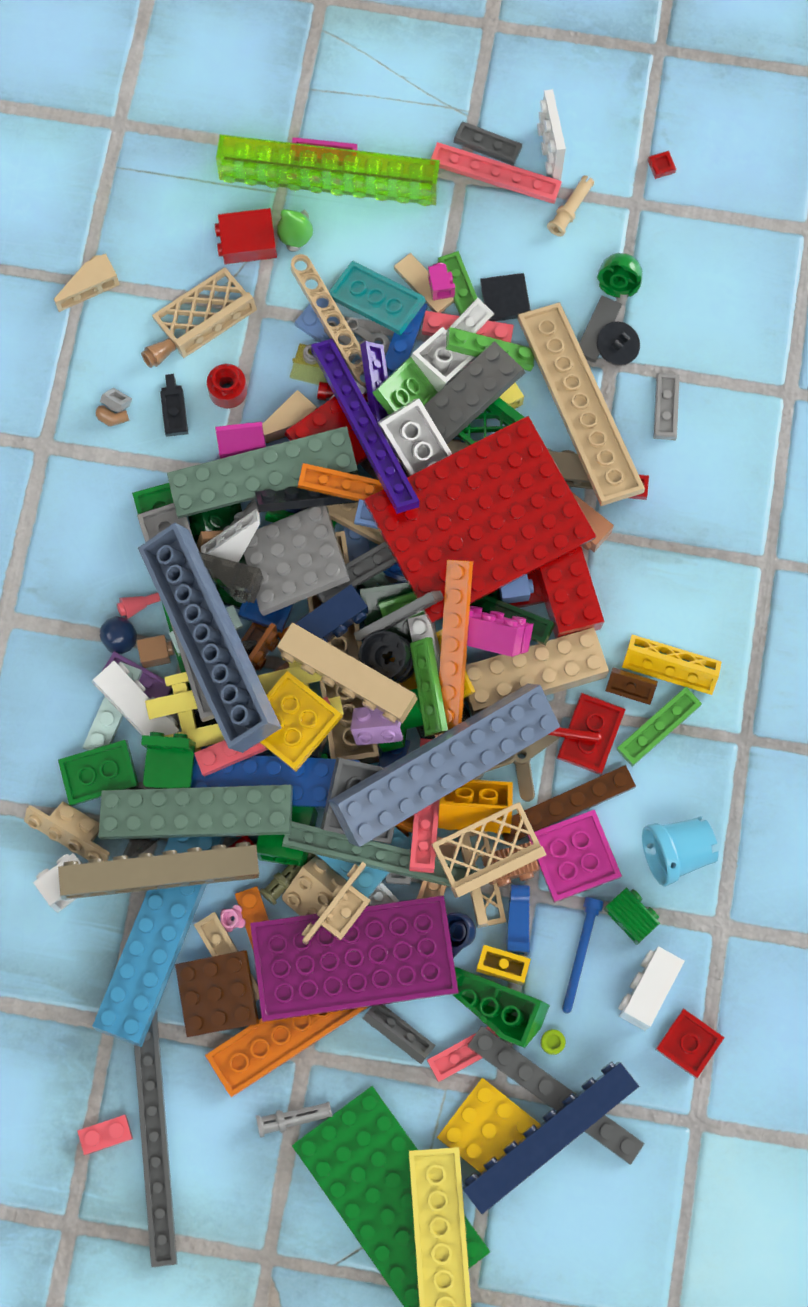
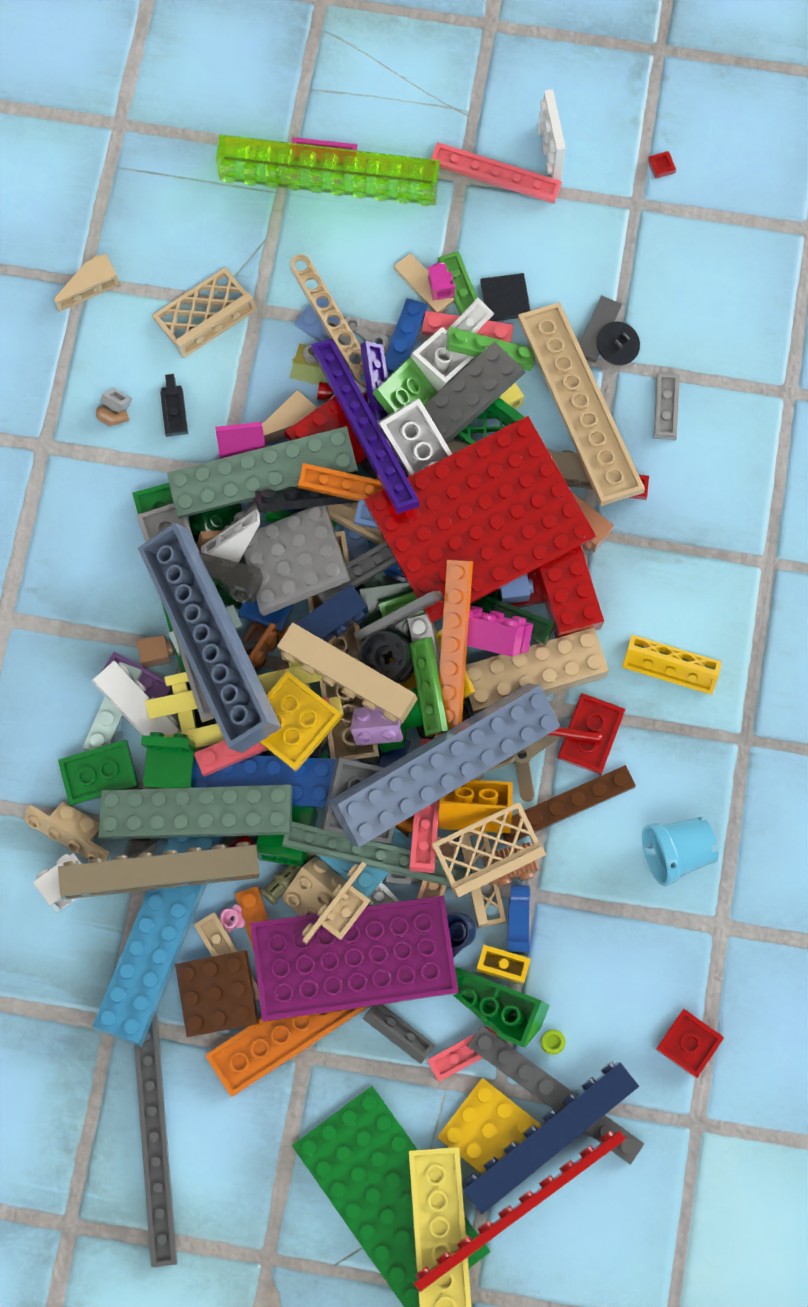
coral plate [77,1115,133,1155] -> none
dark blue hair [99,616,137,654] -> none
coral cone [117,592,161,619] -> none
medium nougat cone [141,338,176,368] -> none
red piece [207,364,247,409] -> none
red brick [215,208,277,264] -> none
light grey pin [256,1102,332,1138] -> none
bright green hat [277,209,313,252] -> none
teal plate [329,260,426,335] -> none
dark grey tile [454,121,522,166] -> none
dark pink plate [527,809,622,903] -> none
tan pin [547,175,594,237] -> none
blue piece [562,897,604,1014] -> none
green cylinder [597,253,642,298] -> none
green brick [604,887,660,945] -> none
reddish brown plate [605,667,658,705] -> none
bright green plate [616,687,702,767] -> none
white brick [618,946,685,1031] -> none
none -> red plate [412,1130,626,1292]

